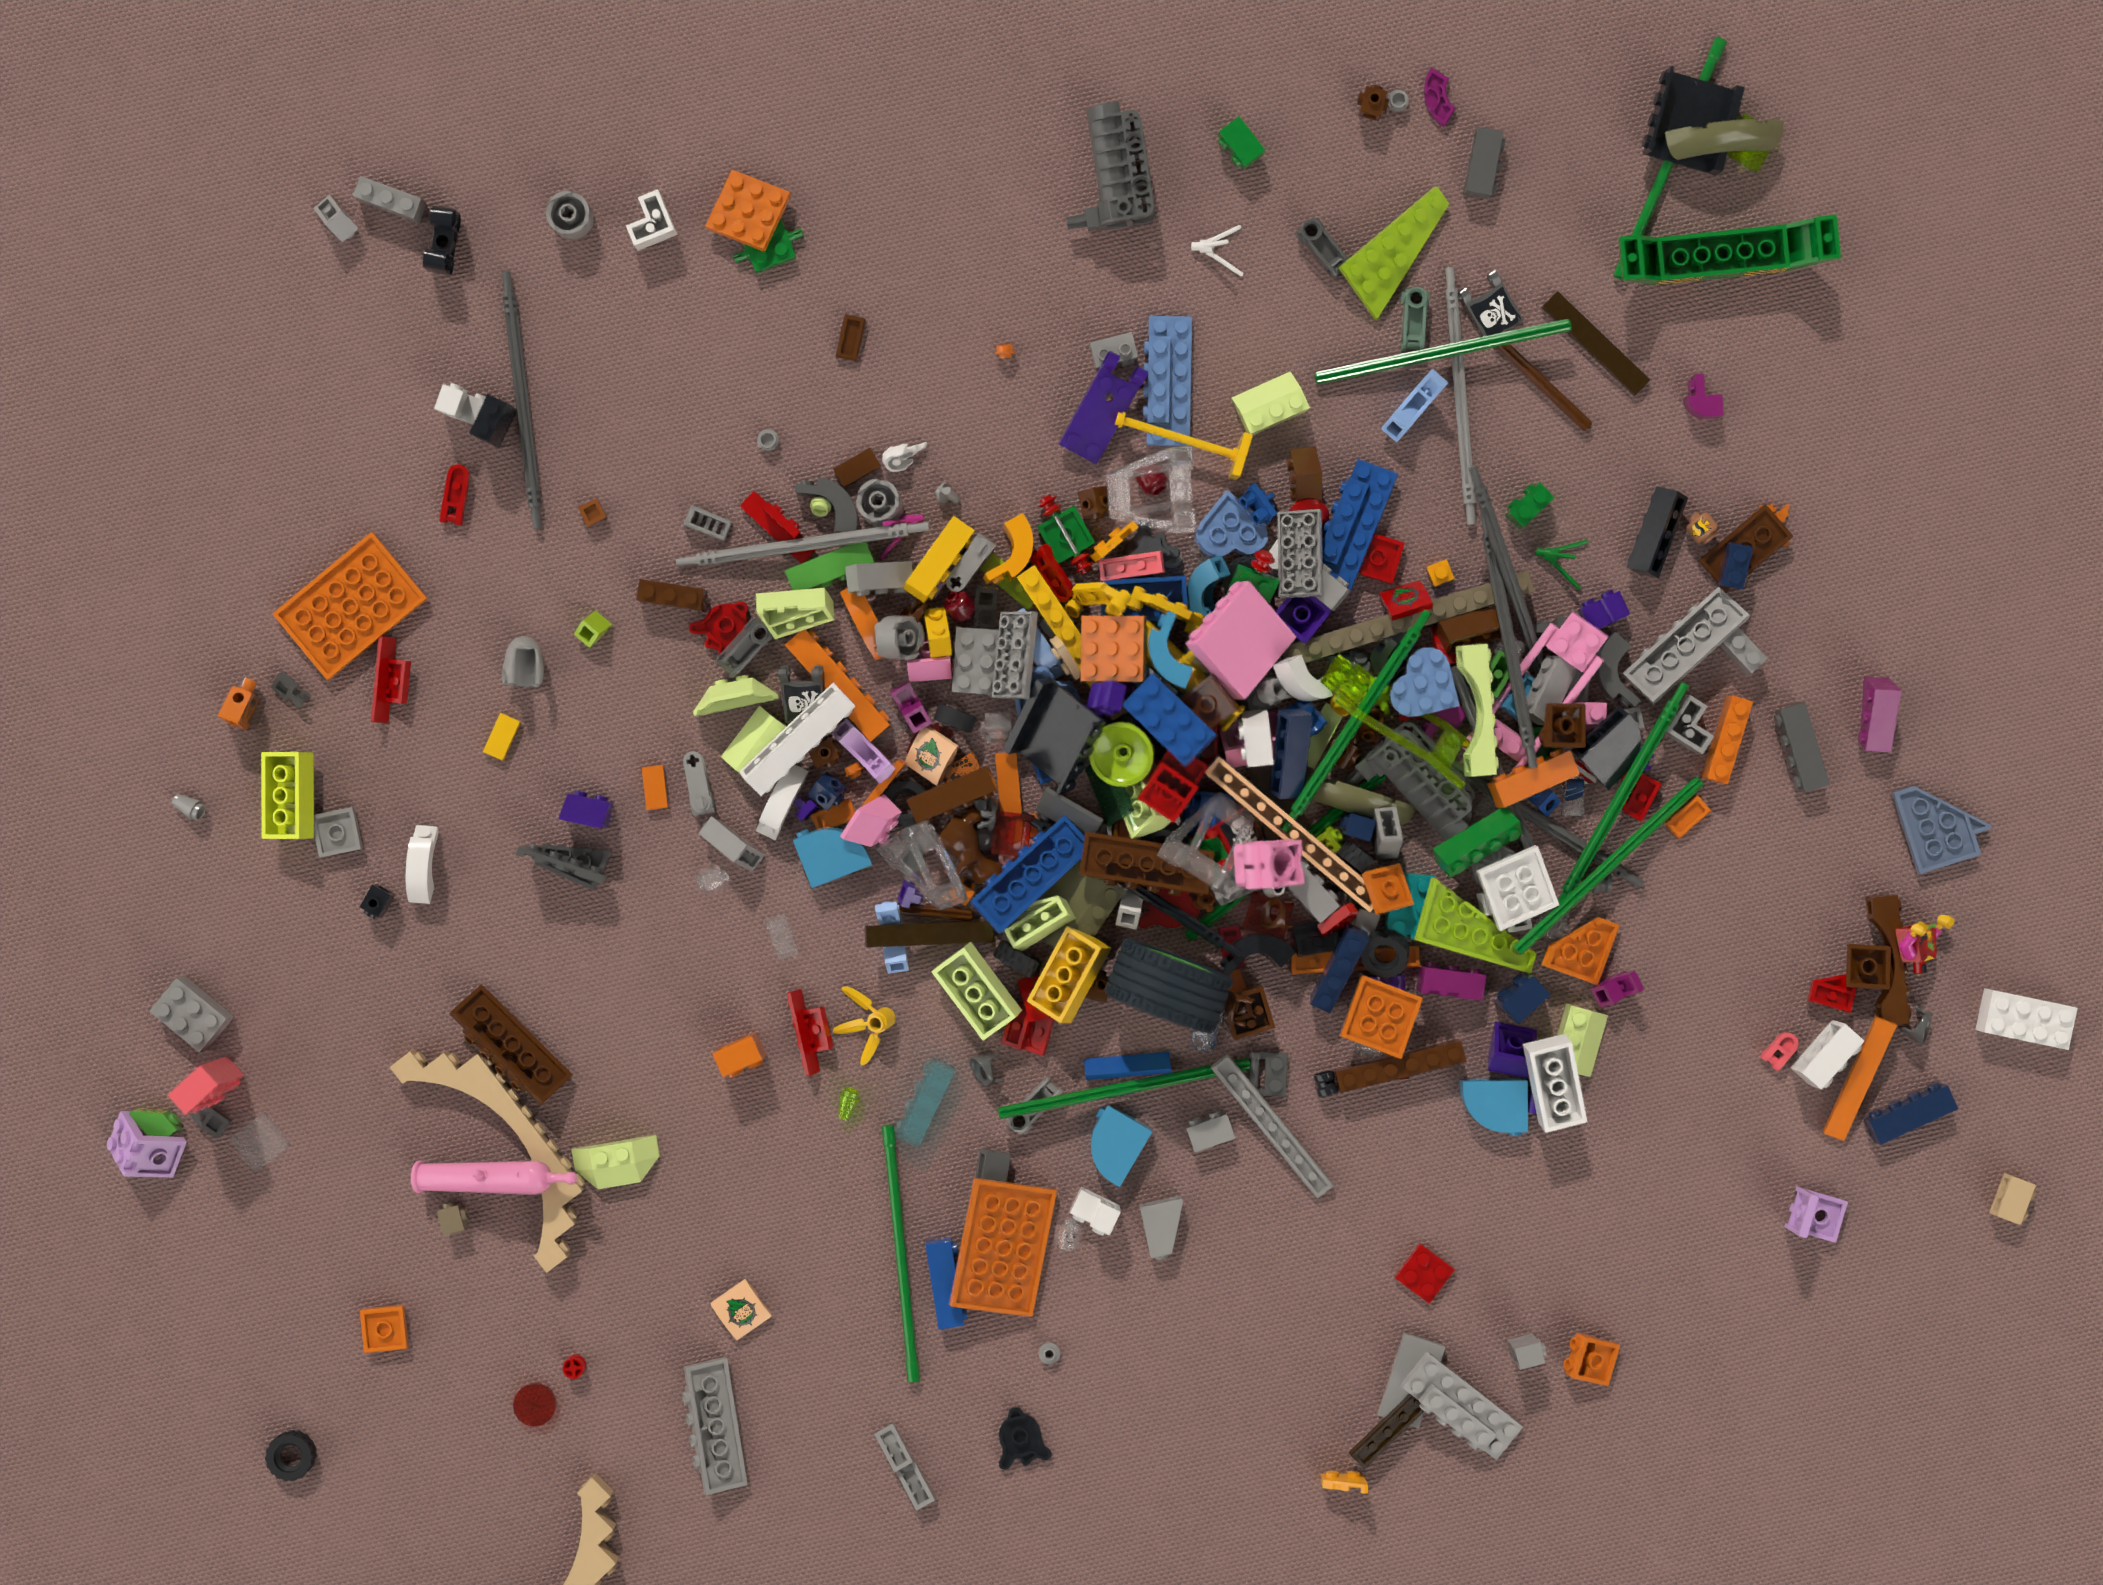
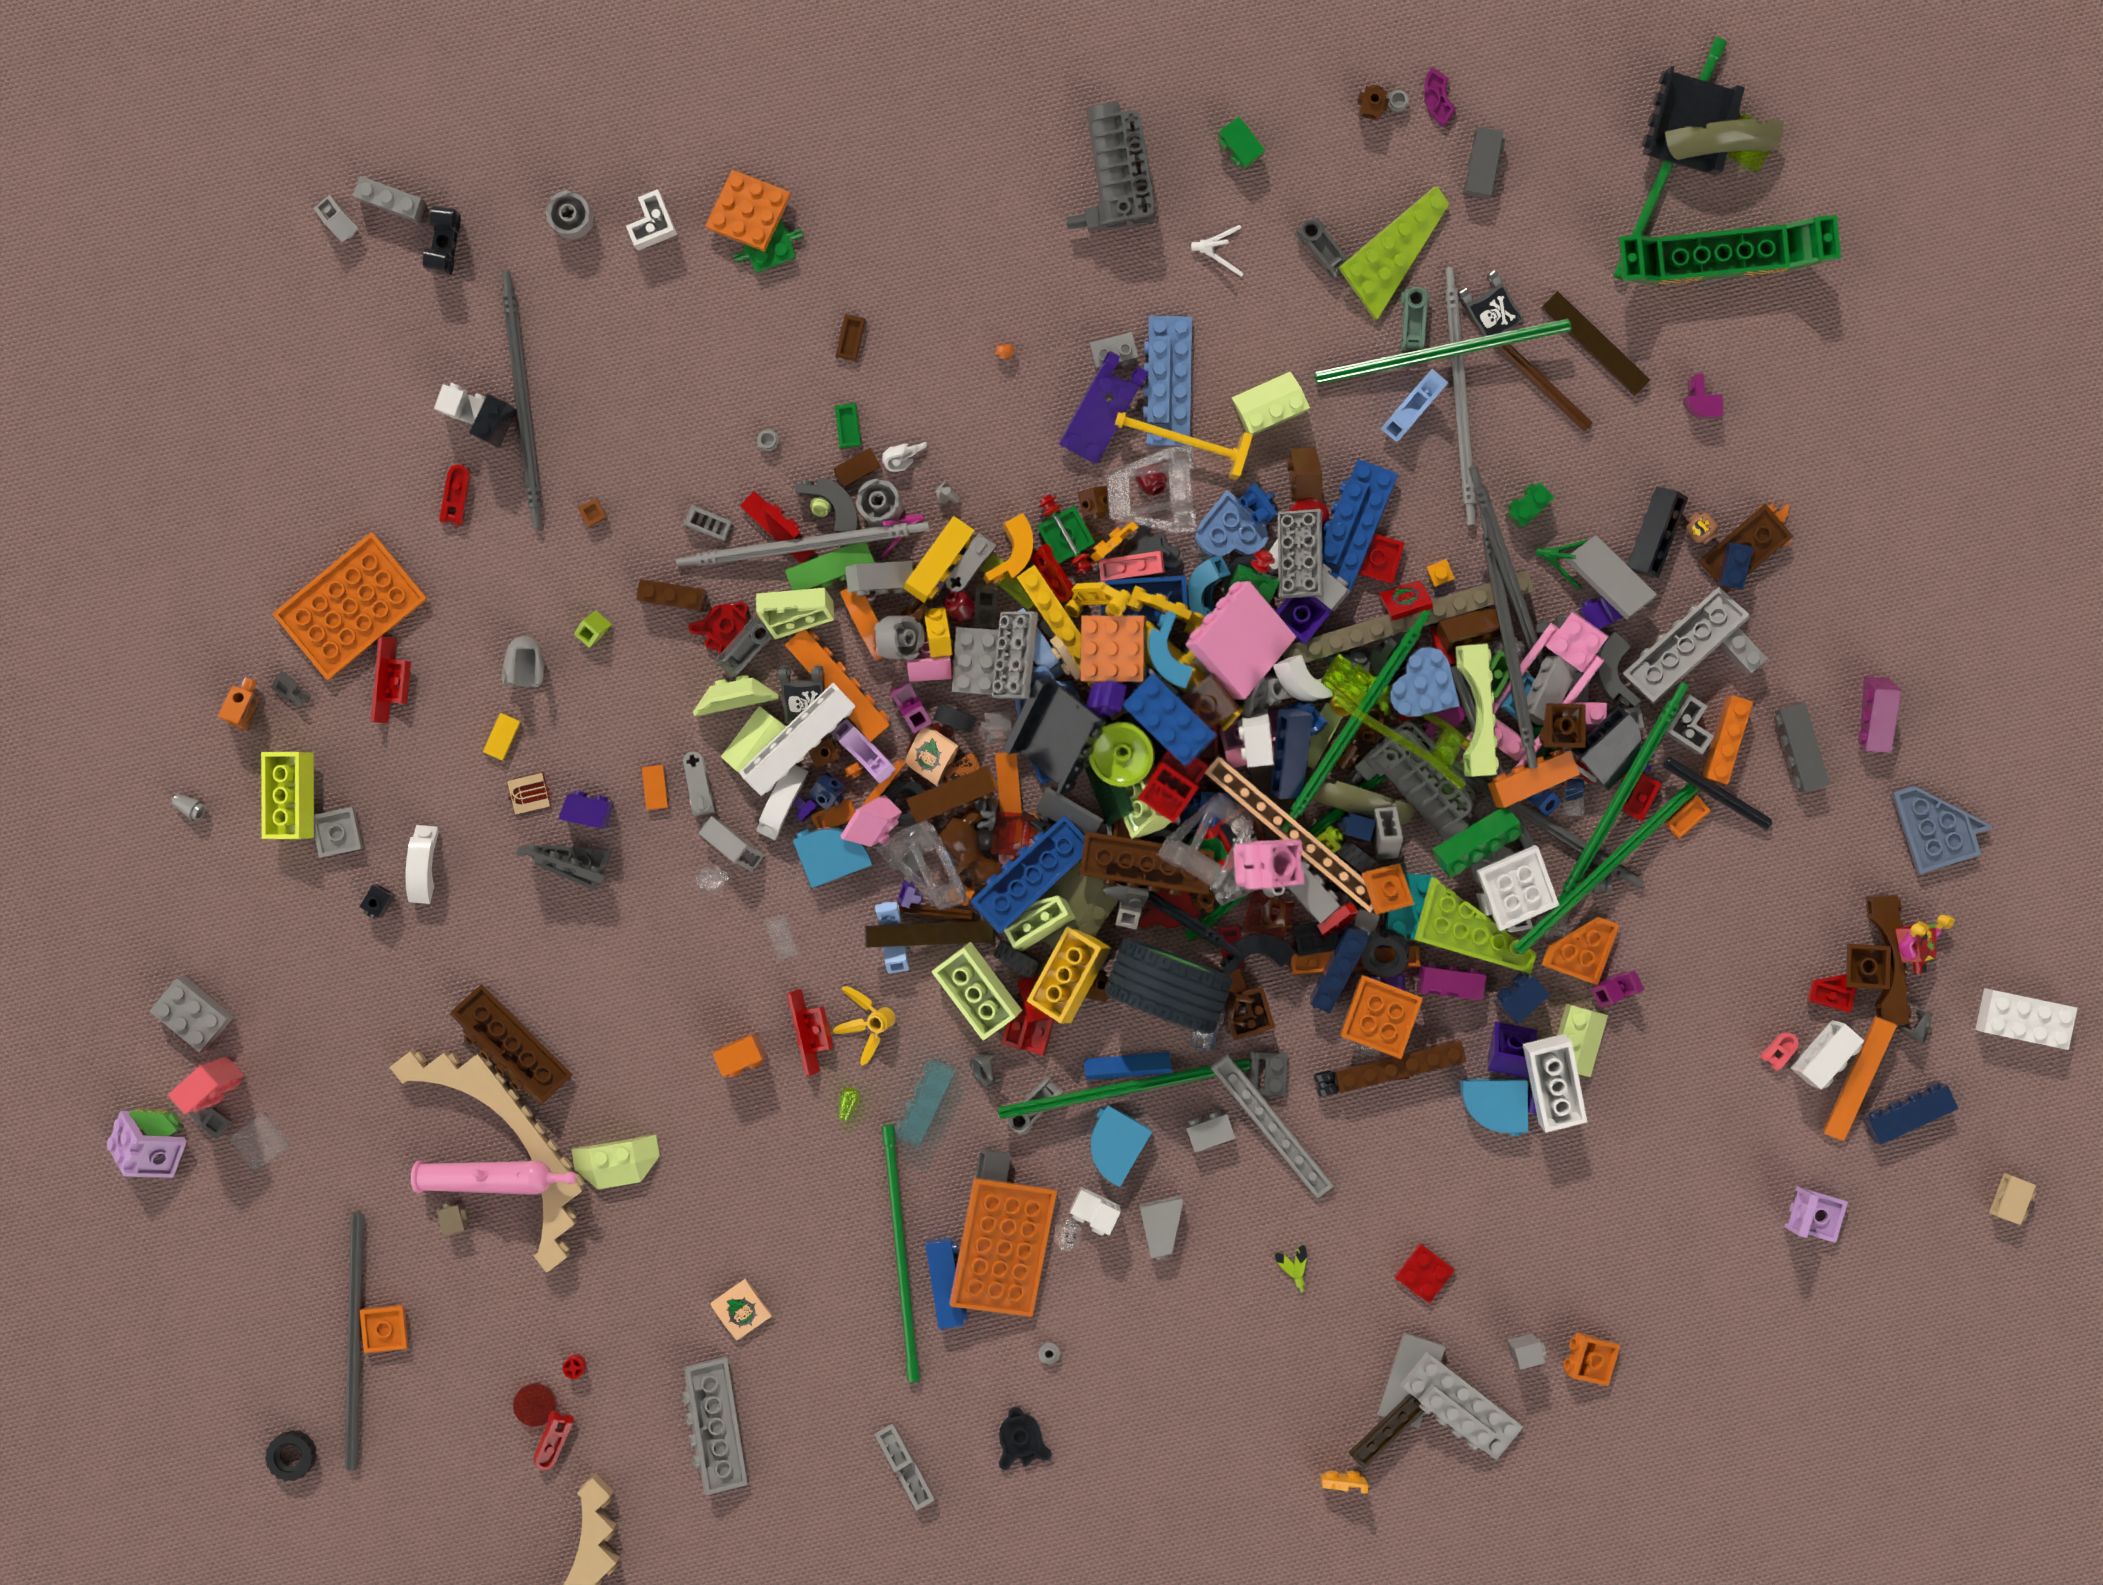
none -> dark grey axle [345,1213,364,1470]
none -> piece [506,772,552,815]
none -> red plate [533,1411,574,1471]
none -> green tile [834,403,861,449]
none -> dark grey plate [1103,886,1149,908]
none -> dark grey plate [1242,677,1268,717]
none -> lime piece [1275,1245,1307,1292]
none -> light grey tile [1566,535,1657,620]
none -> black axle [1663,757,1773,830]

